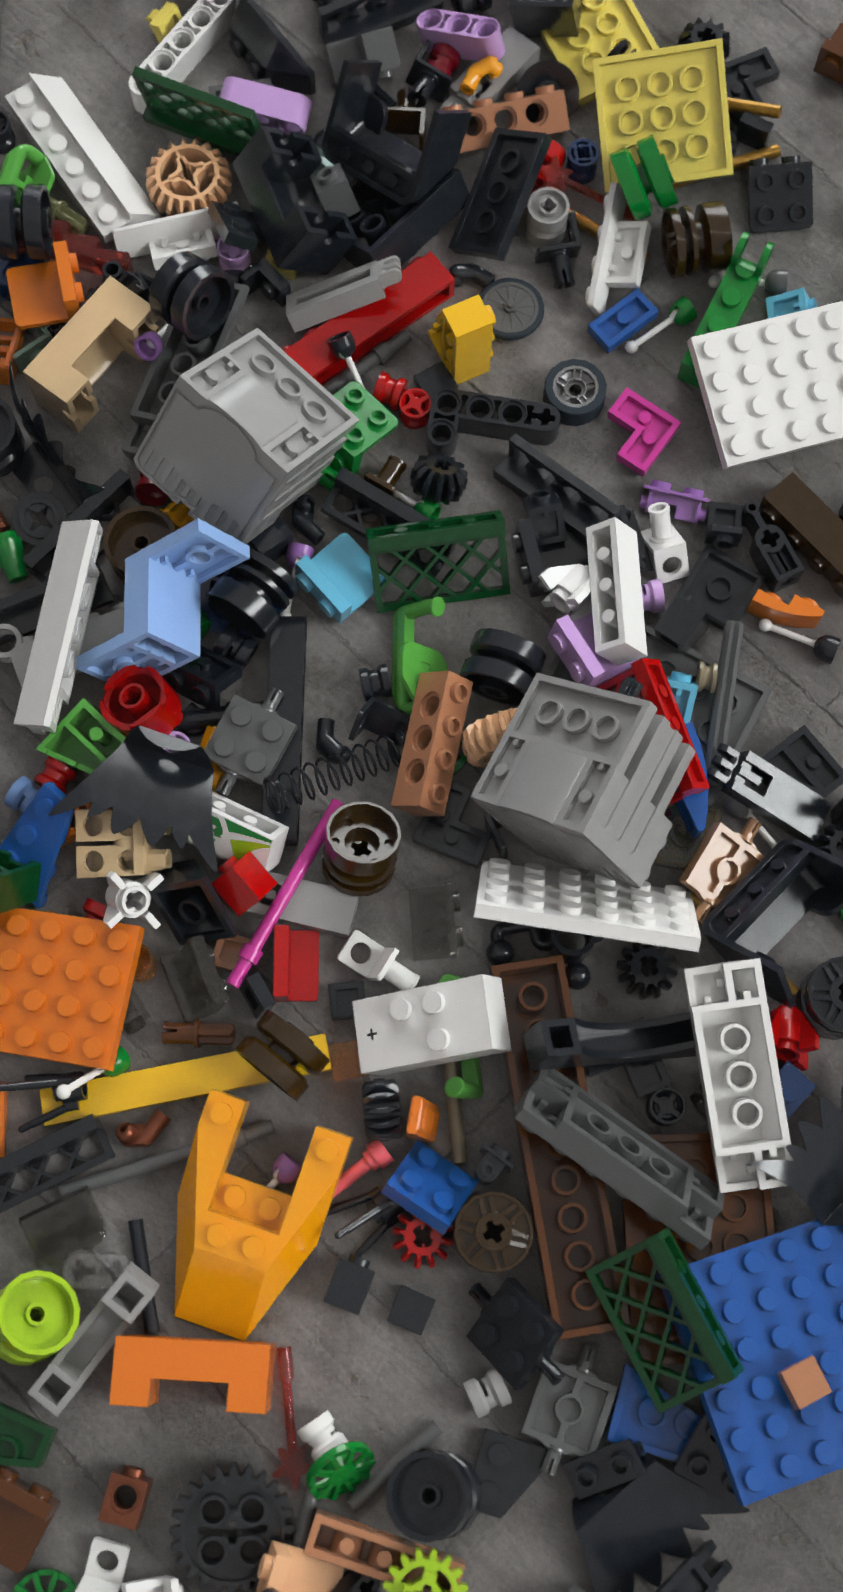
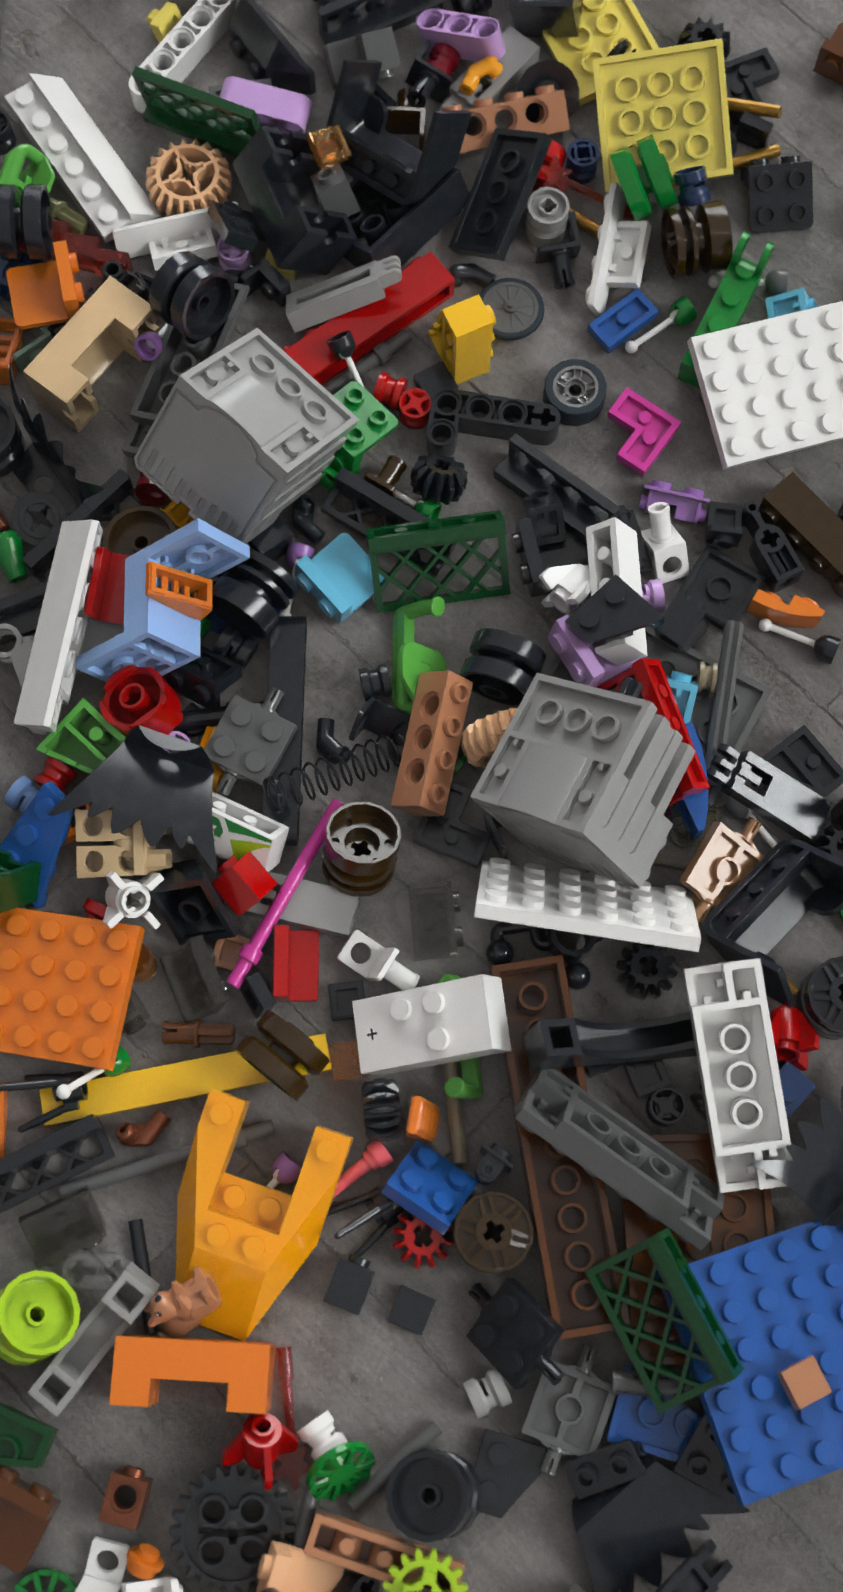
none -> red panel [84,546,130,626]
none -> orange plate [126,1543,165,1580]
none -> nougat animal [143,1266,222,1338]
none -> orange slope [145,561,213,620]
none -> red brick [221,1413,299,1491]
none -> clear orange plate [307,125,352,168]
none -> black wing [565,574,665,649]
none -> dark grey pin [611,1369,690,1399]
none -> dark blue wheel [673,165,711,207]

